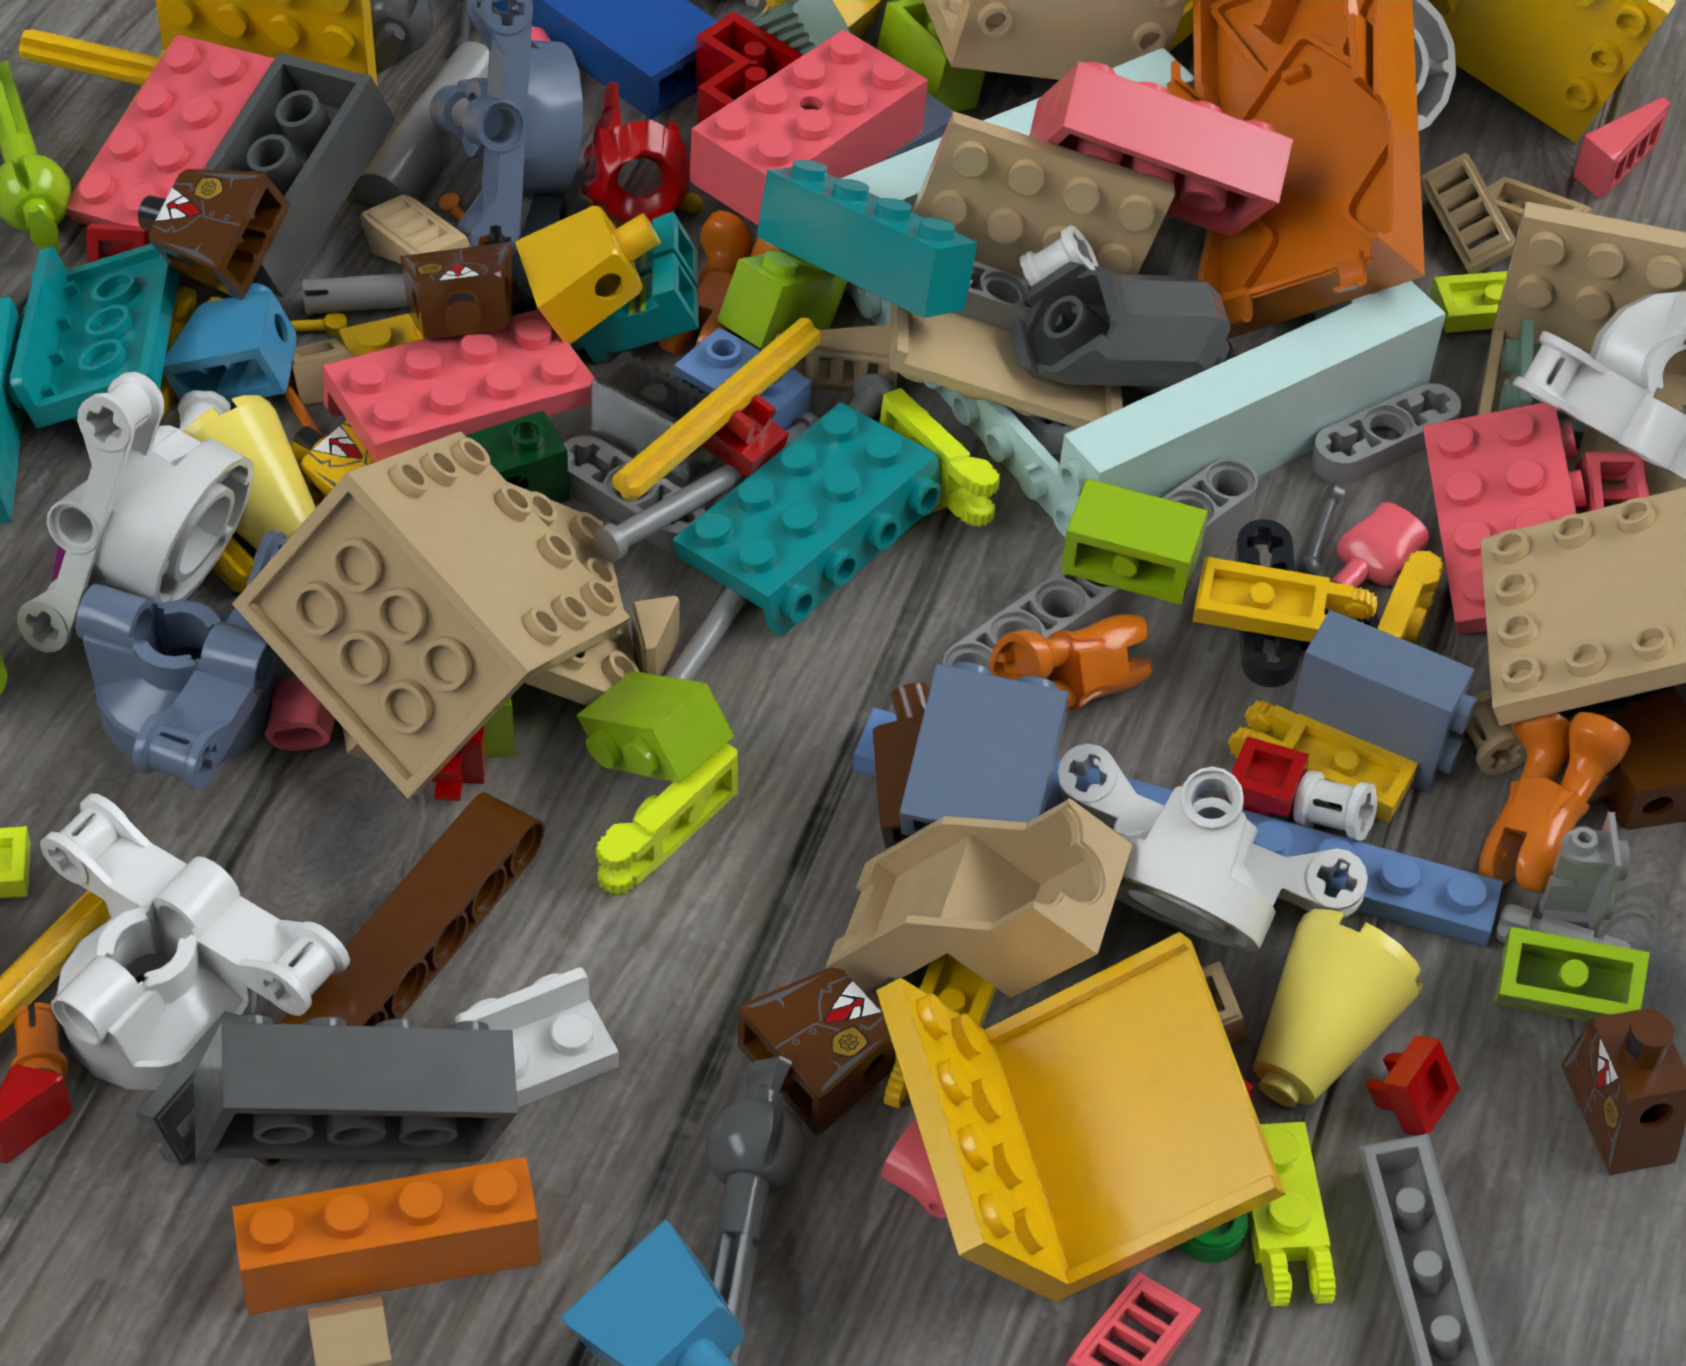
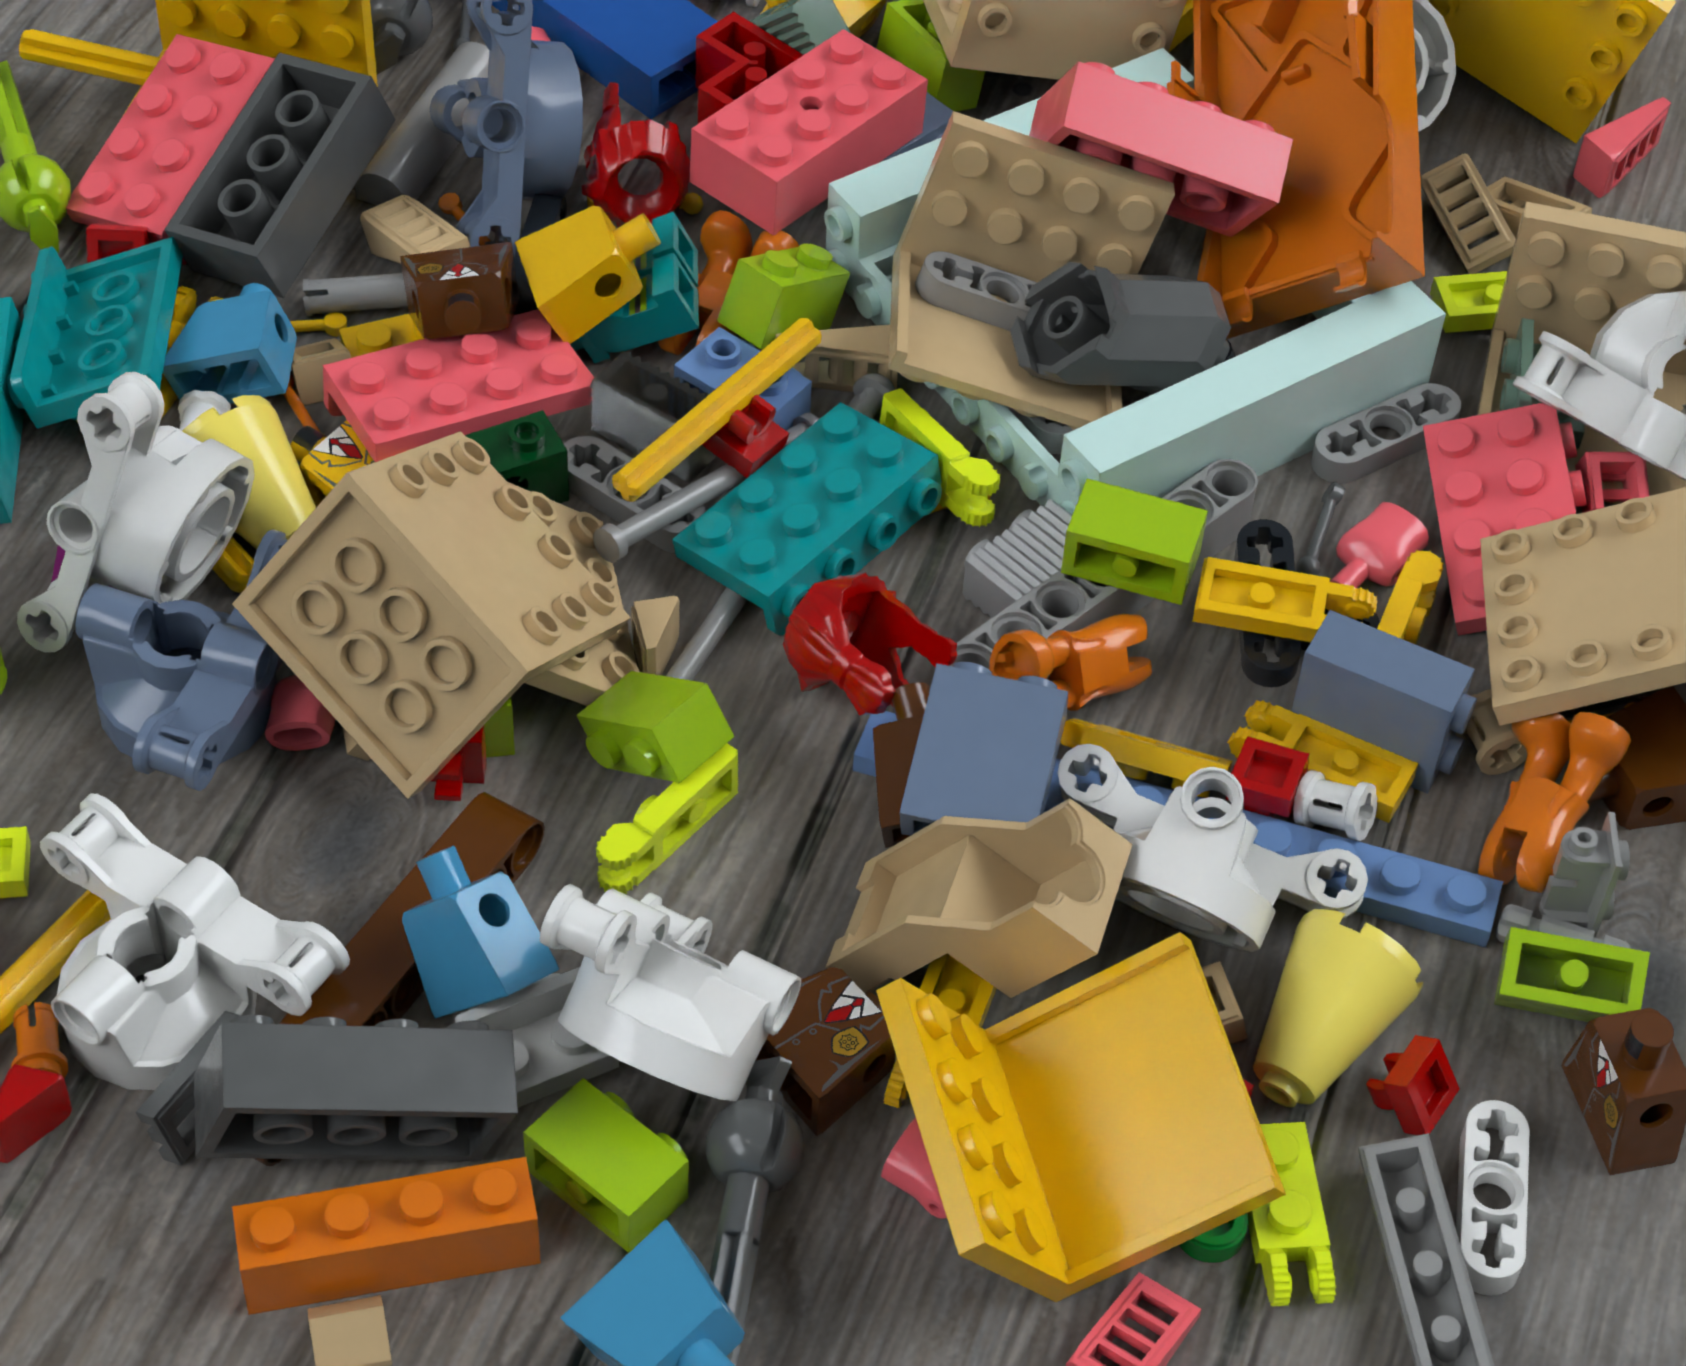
reddish brown torso [138,169,291,300] -> none
teal brick [757,160,978,318] -> none
white bush [1020,225,1098,286] -> none
none -> dark azure torso [402,845,560,1019]
none -> lime brick [523,1078,689,1253]
none -> white piece [540,884,801,1101]
none -> red piece [783,572,958,716]
none -> light grey brick [962,499,1072,618]
none -> yellow hinge [1060,718,1233,798]
none -> white beam [1456,1100,1530,1296]

